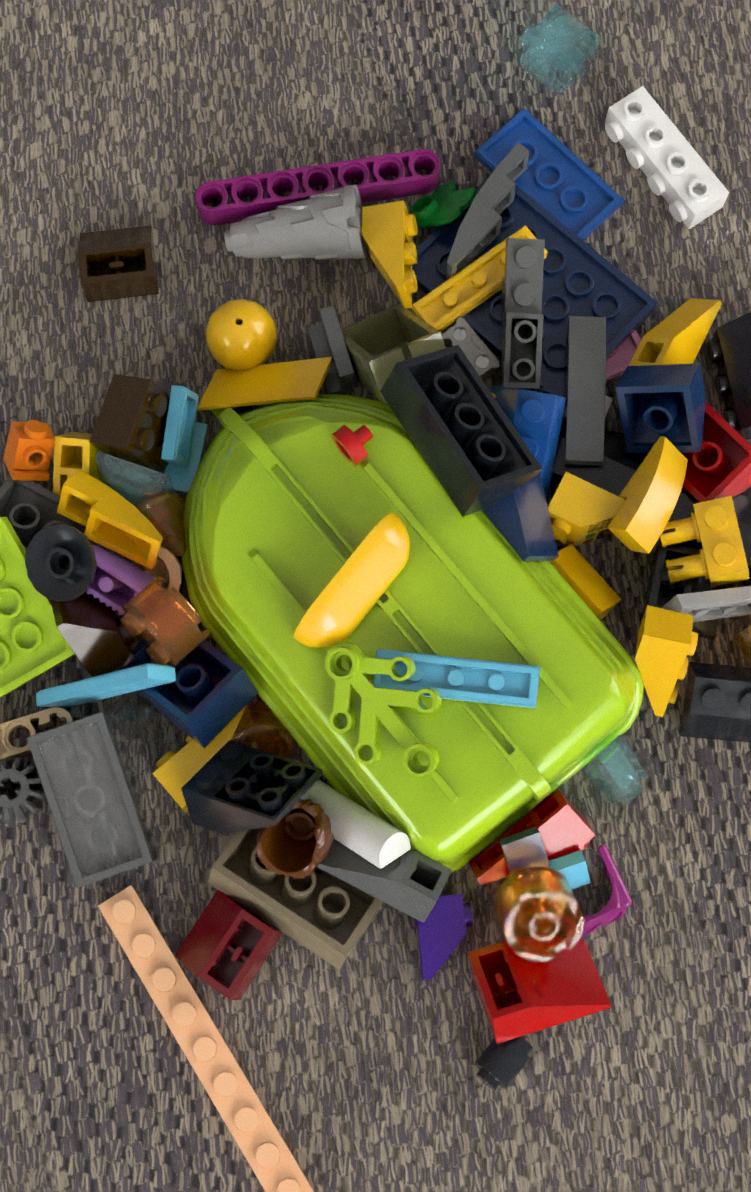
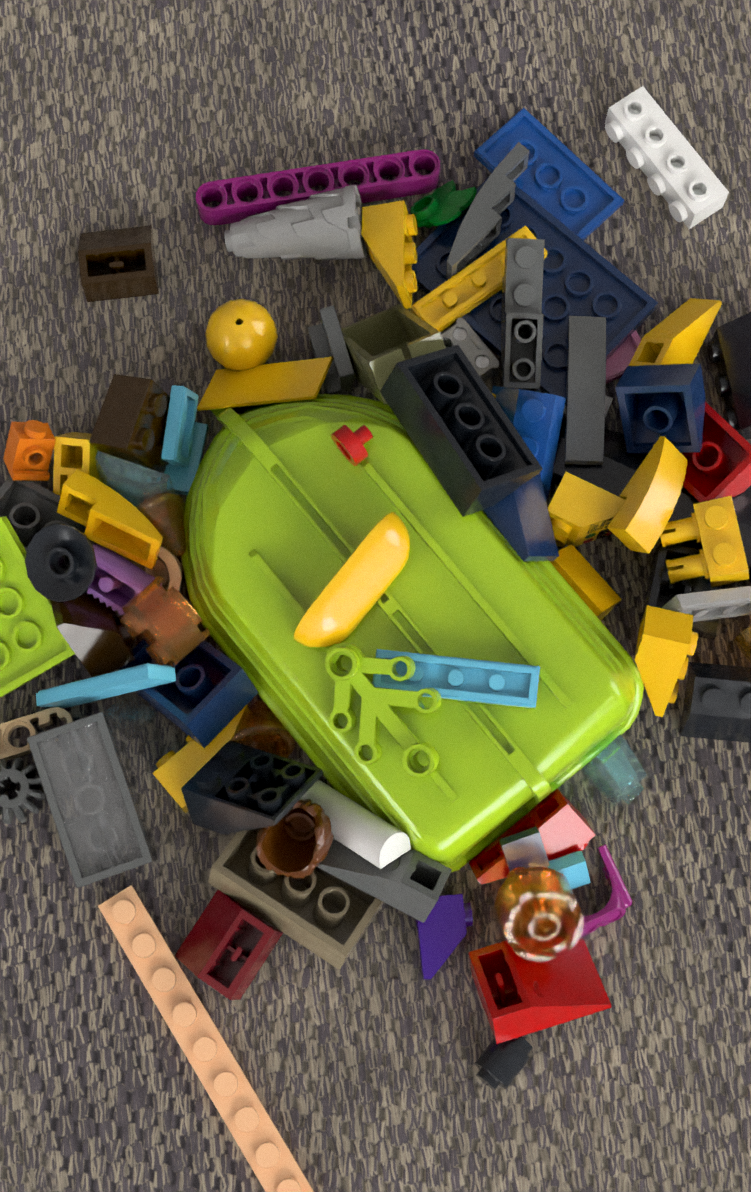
clear light blue brick [519,5,599,93] -> none

